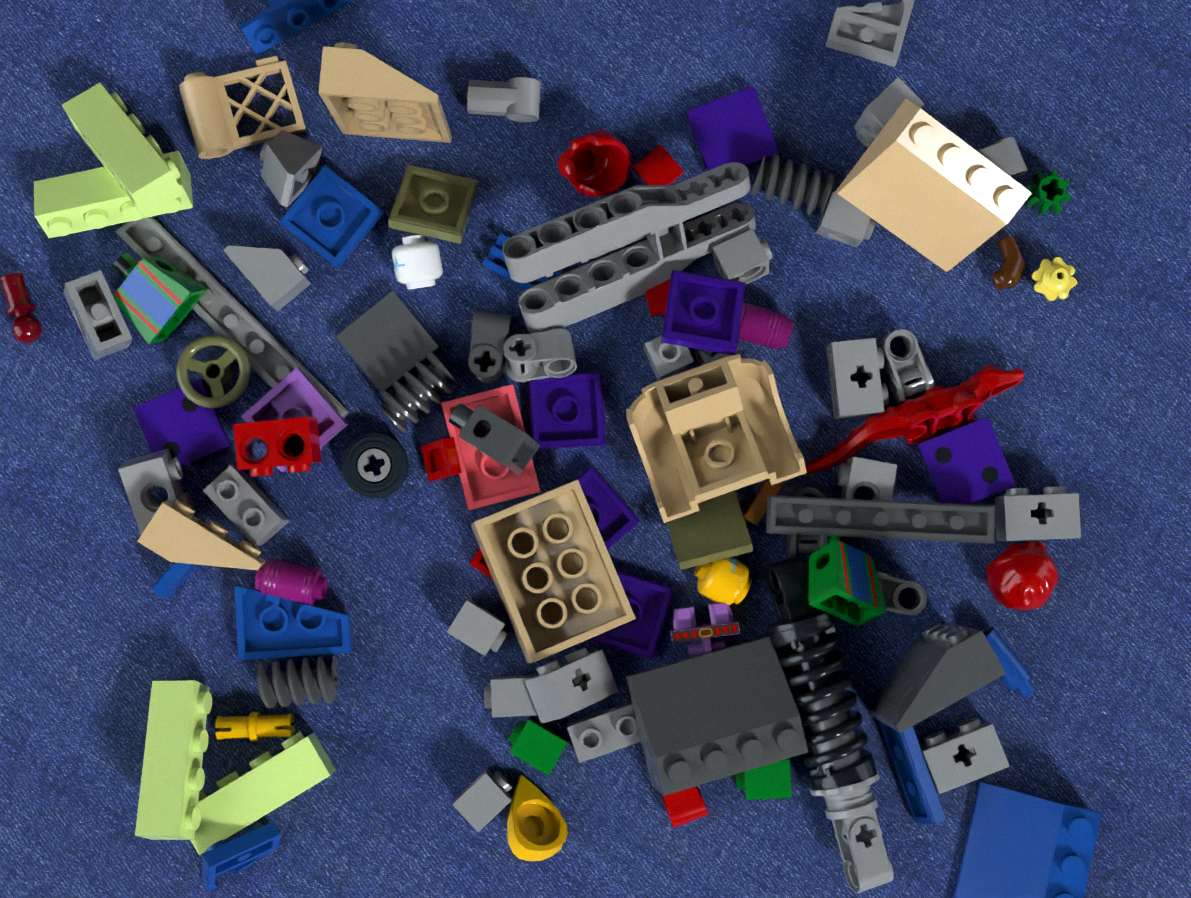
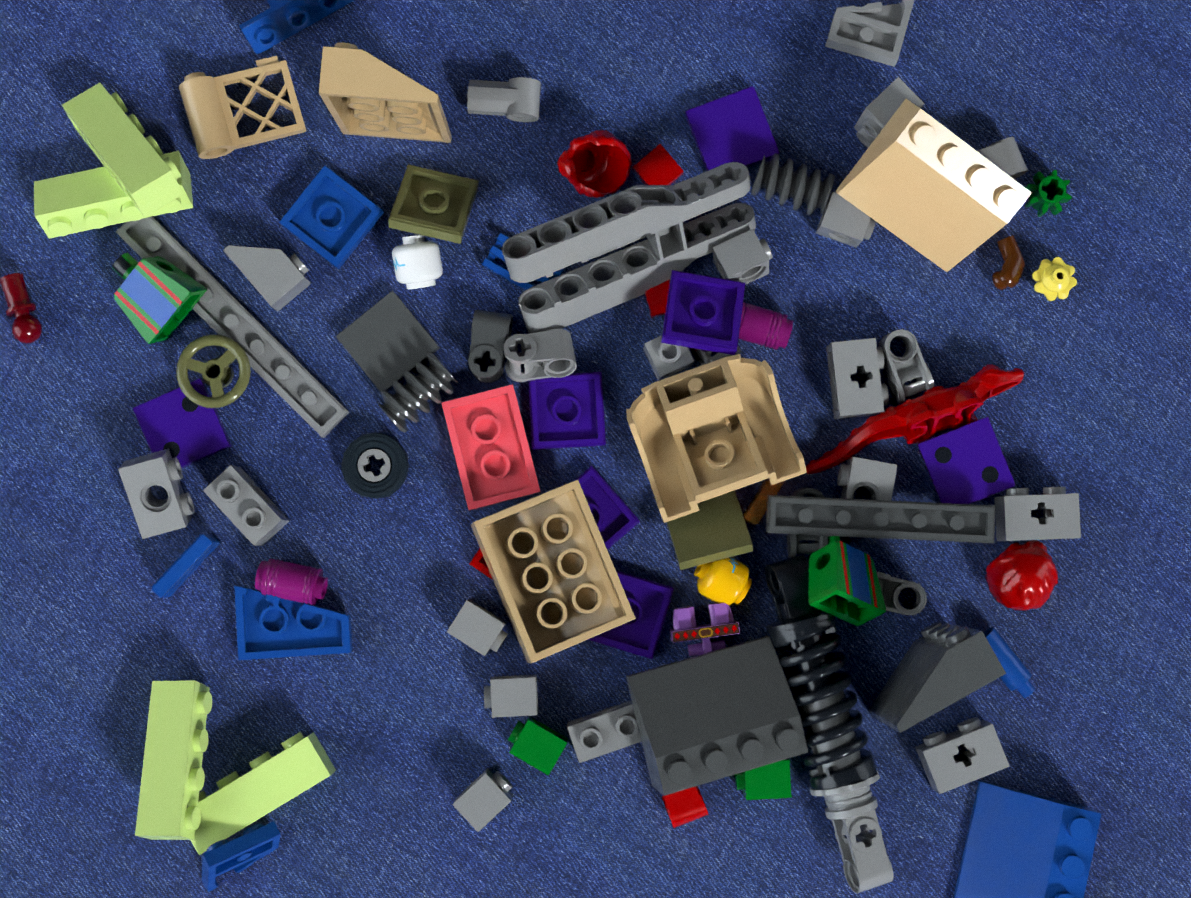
light grey brick [63,270,132,360] -> none
tan slope [137,499,266,570] -> none
yellow pin [215,712,295,742] -> none
red brick [233,416,322,477] -> none
medium lavender plate [241,367,348,473] -> none
dark grey piece [257,655,340,708] -> none
light grey slope [260,130,323,207] -> none
red tile [421,437,462,482] -> none
dark grey torso [449,403,540,477] -> none
yellow piece [507,775,568,861] -> none
light grey brick [525,648,619,724] -> none
blue tile [878,720,946,824] -> none

